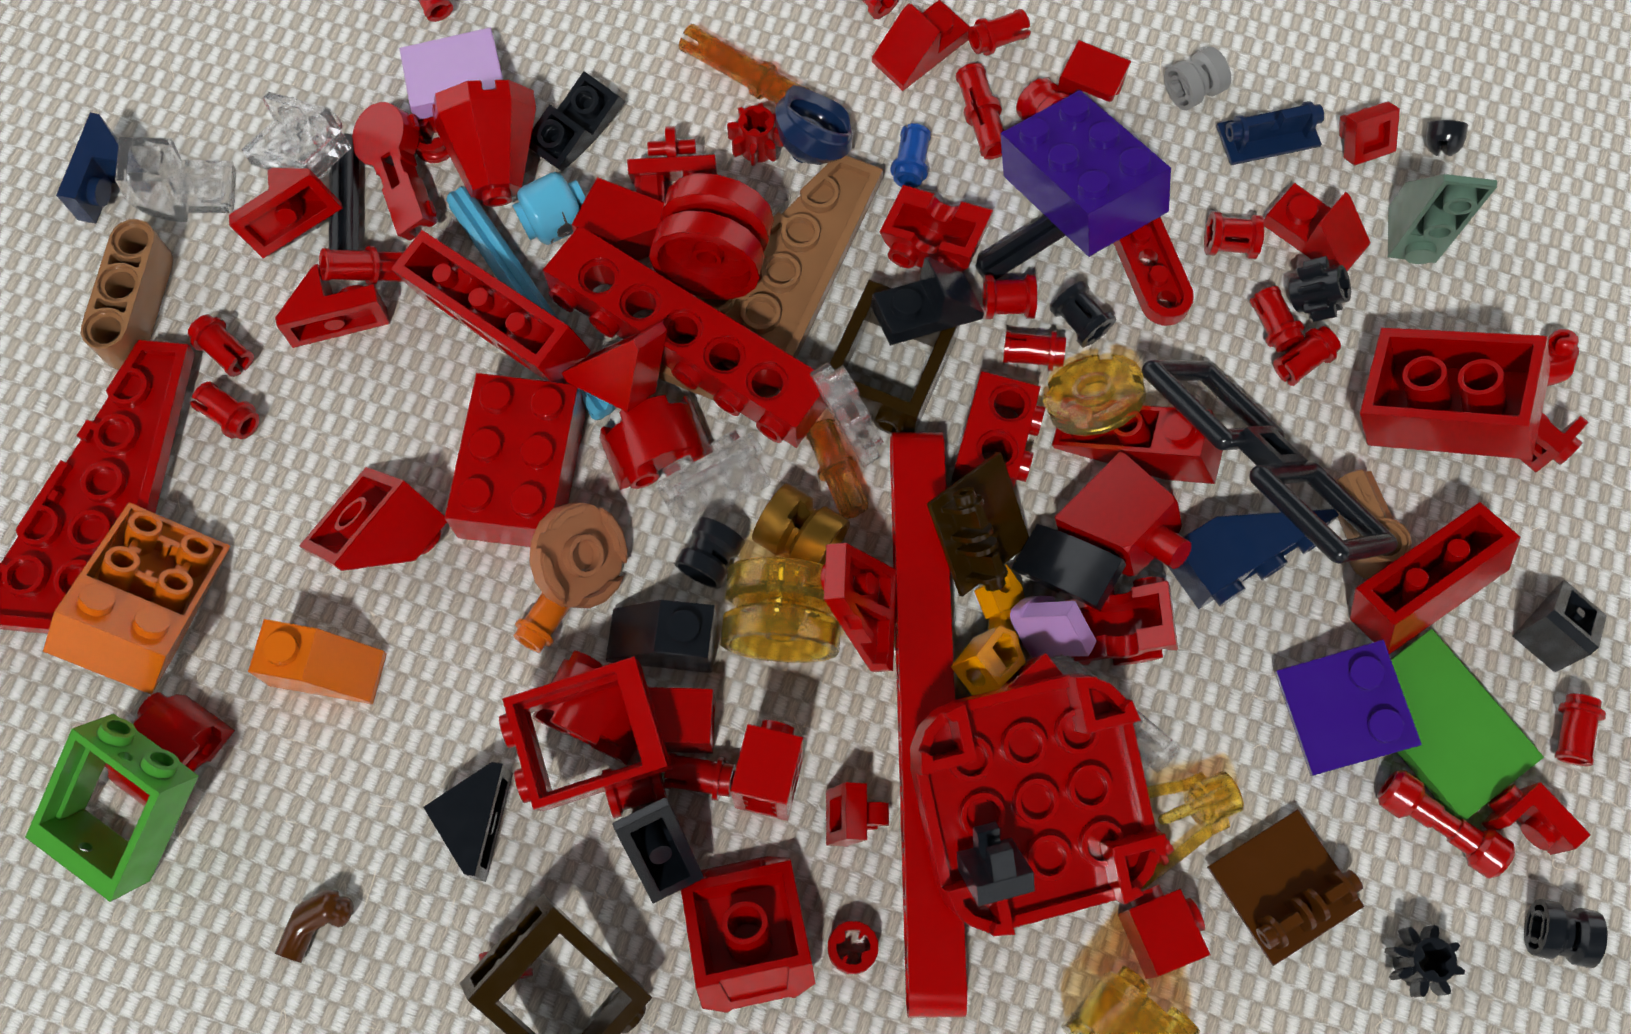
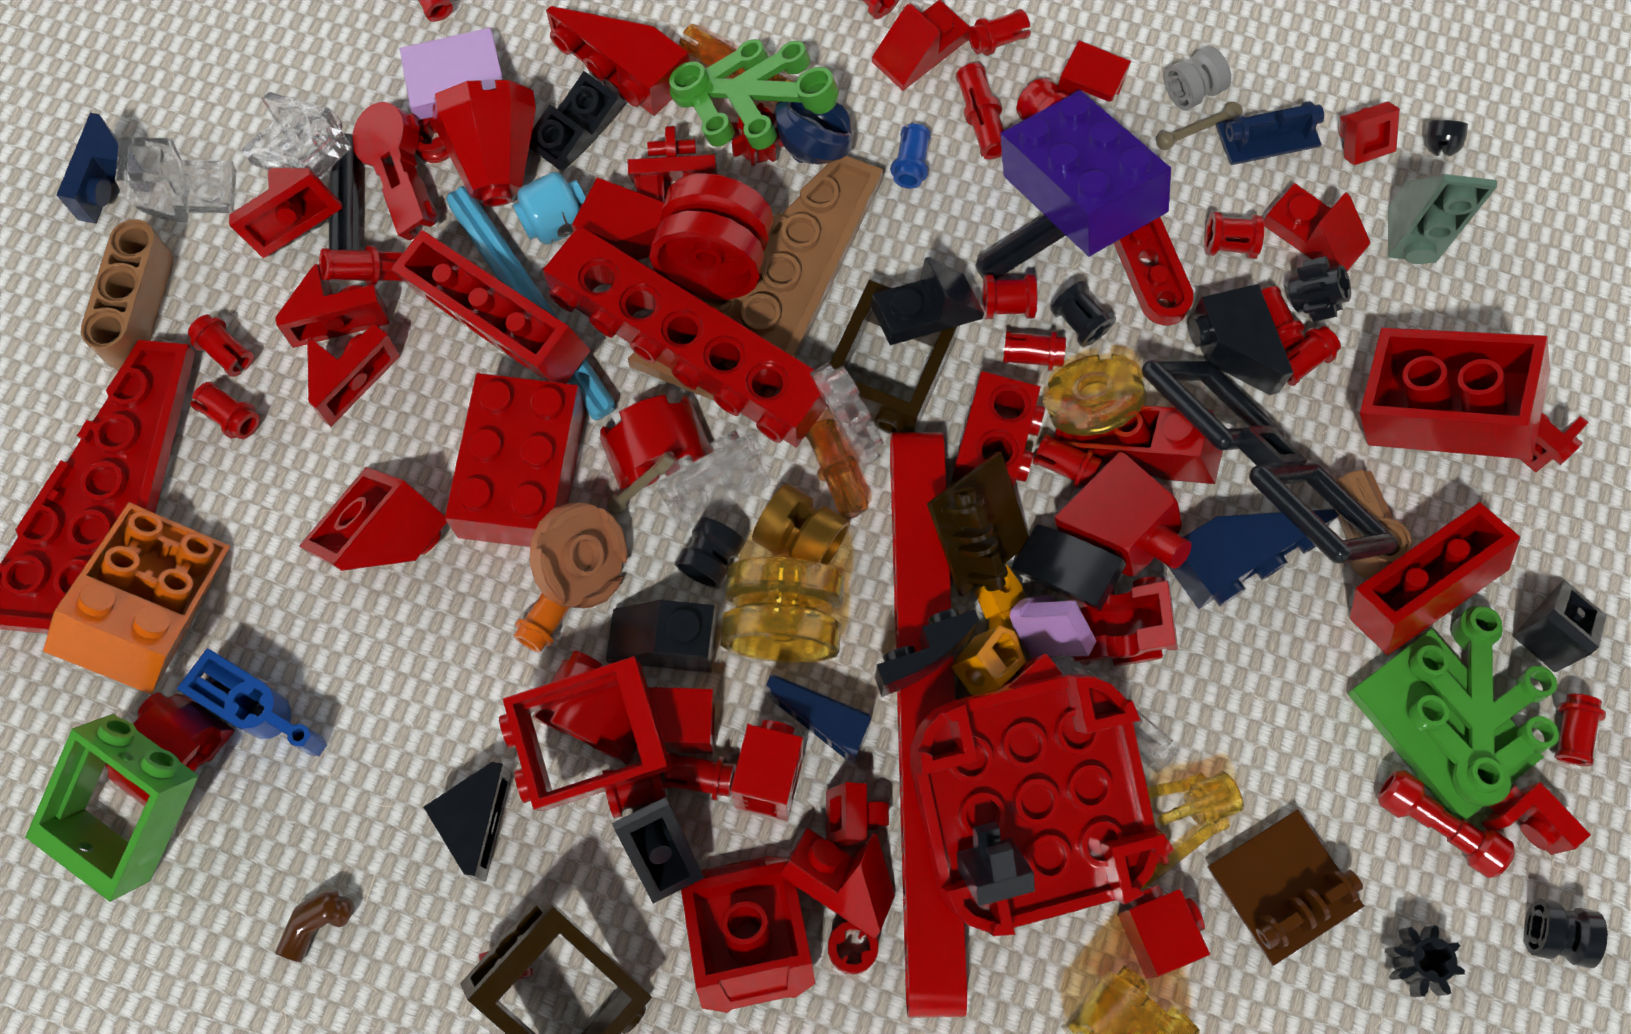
orange slope [248,619,387,705] -> none
red slope [562,321,667,412] -> none
red wing [821,543,896,672] -> none
red cylinder [879,185,993,273] -> none
dark purple plate [1275,640,1422,776] -> none
red arm [1547,329,1579,387] -> none
none -> blue piece [177,648,327,757]
none -> red slope [307,323,400,427]
none -> red slope [546,6,690,116]
none -> dark tan hinge [607,452,675,514]
none -> bright green plant [669,39,839,150]
none -> dark blue slope [766,675,872,764]
none -> red slope [779,828,895,939]
none -> black slope [875,608,979,697]
none -> red pin [1033,434,1102,488]
none -> dark tan hinge [1156,102,1243,150]
none -> black slope [1188,284,1294,395]
none -> bright green plant [1409,606,1559,806]

